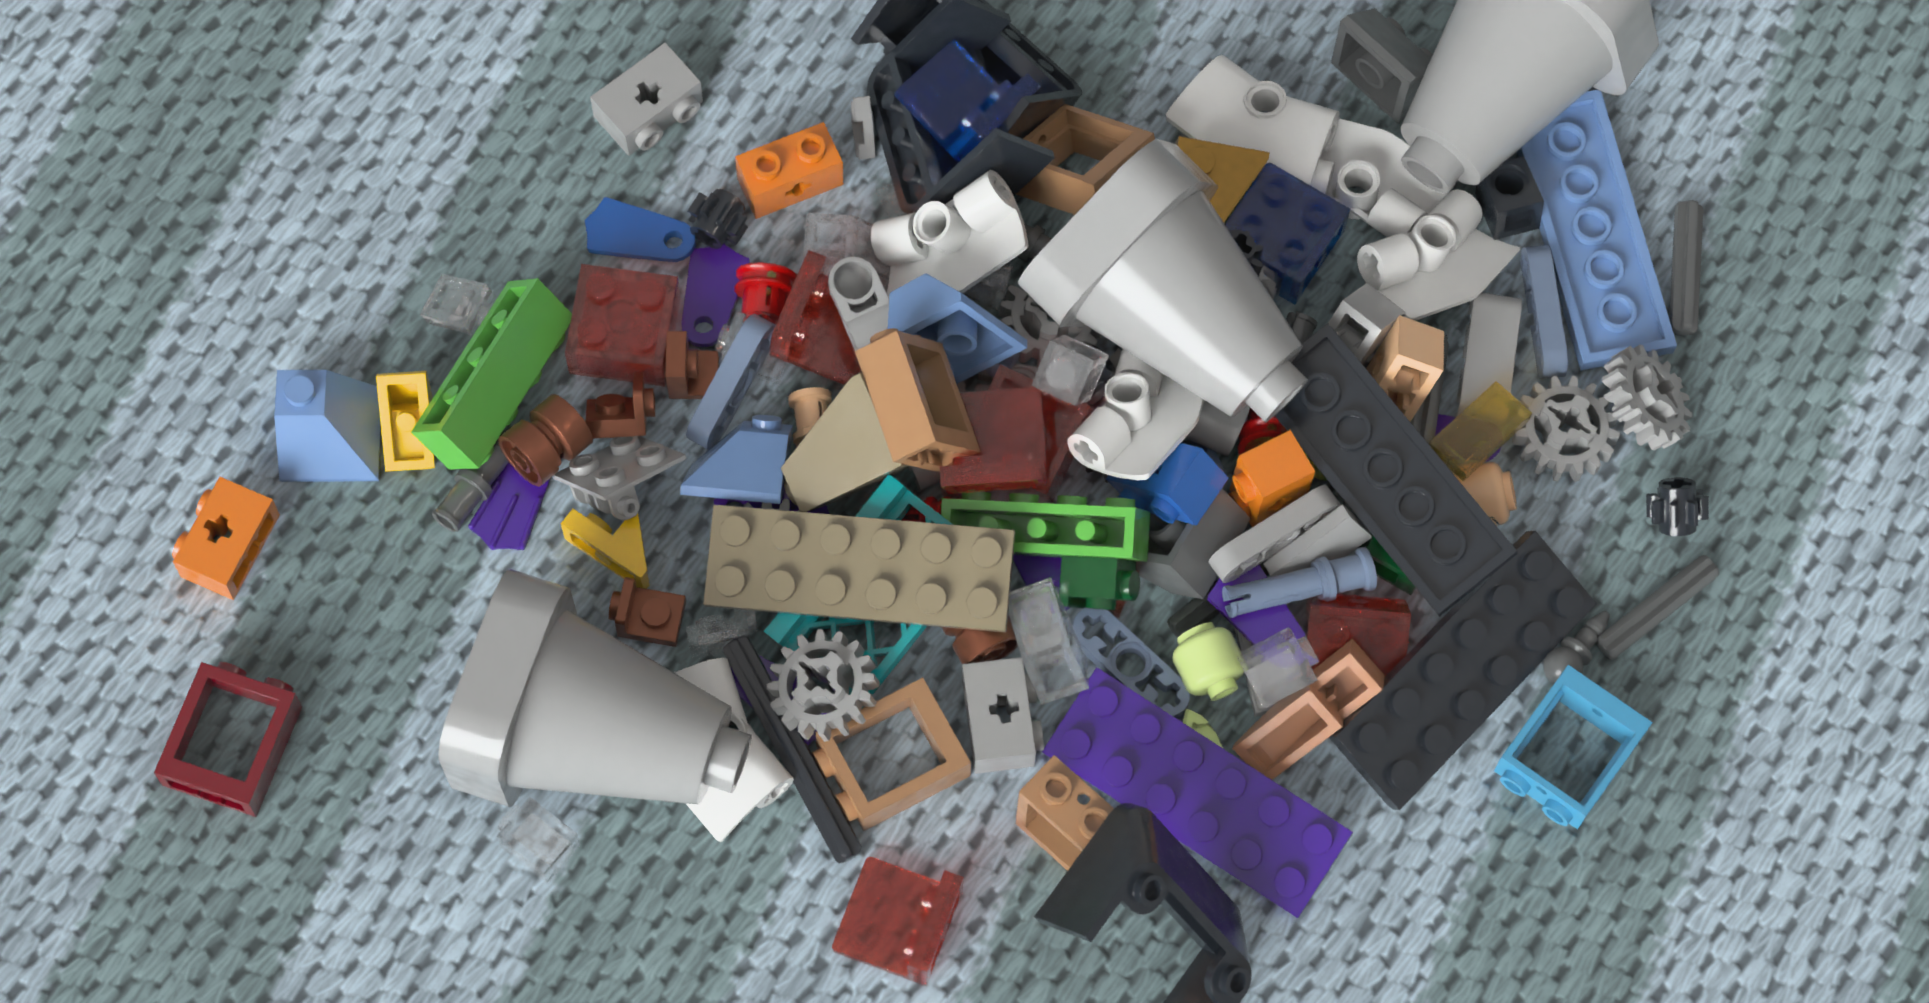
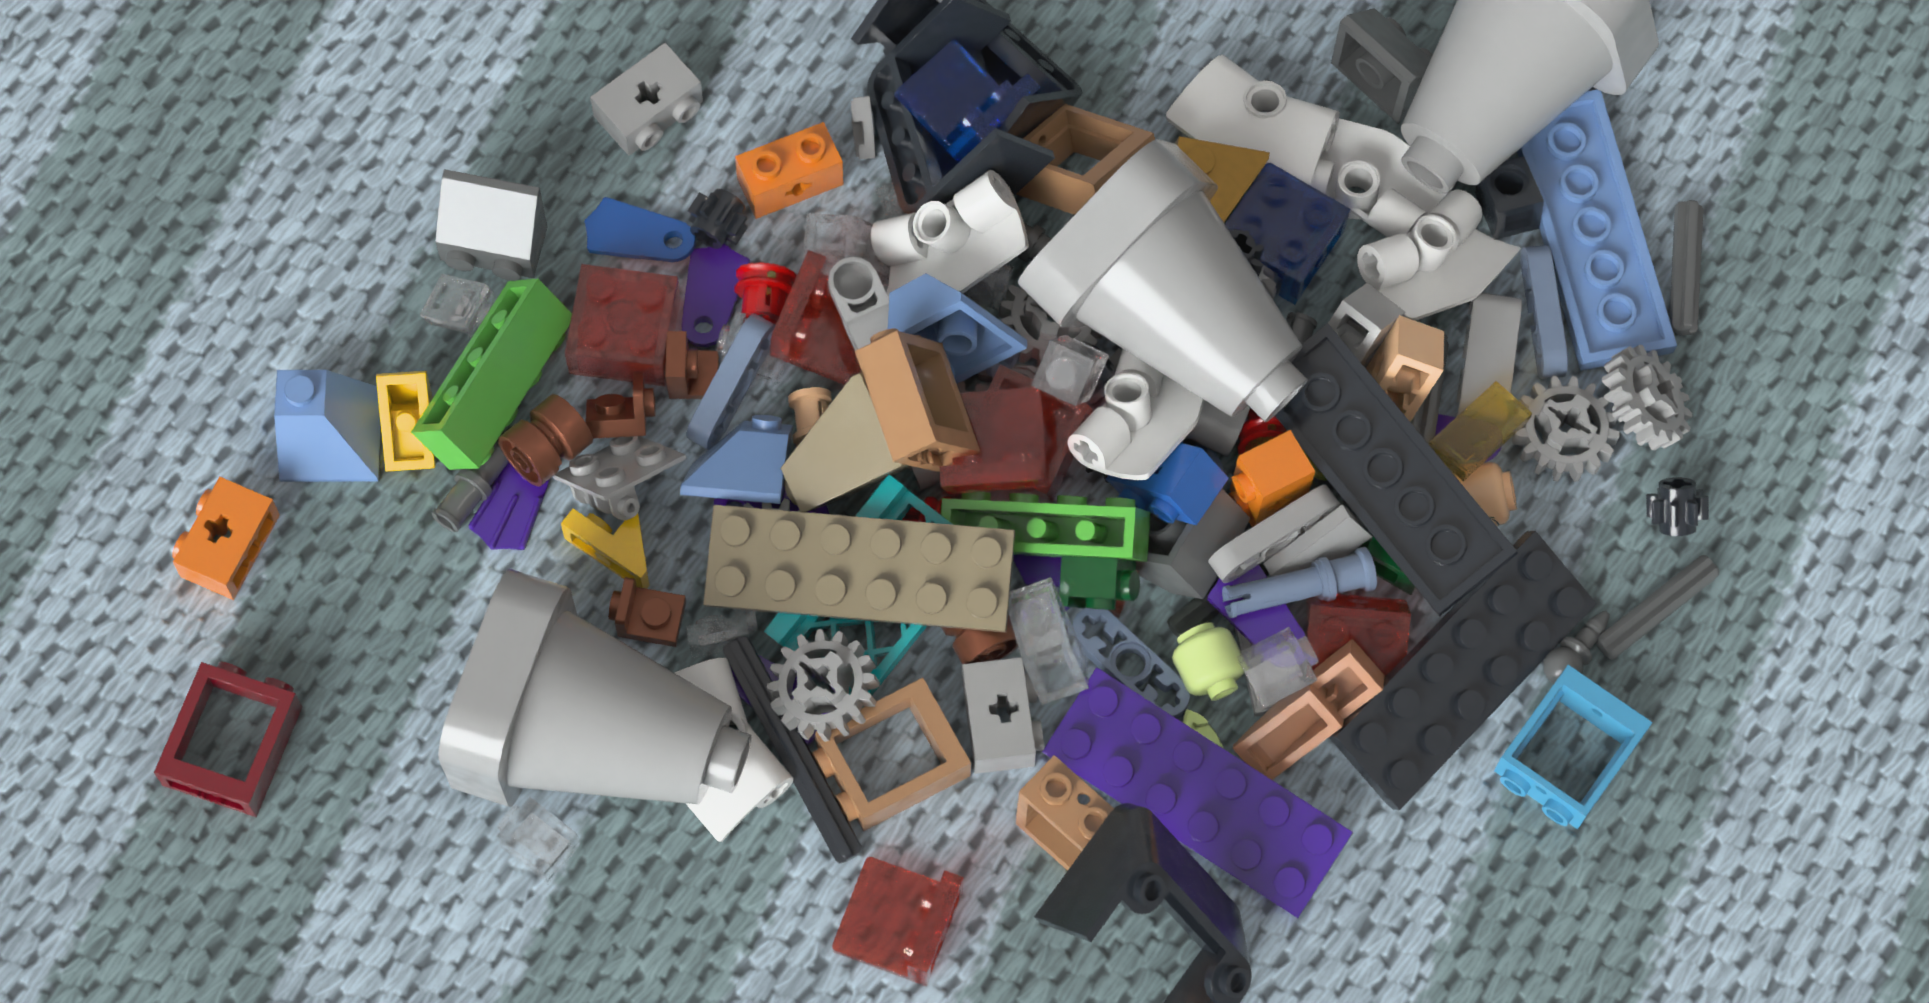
none -> slope [435,169,548,280]

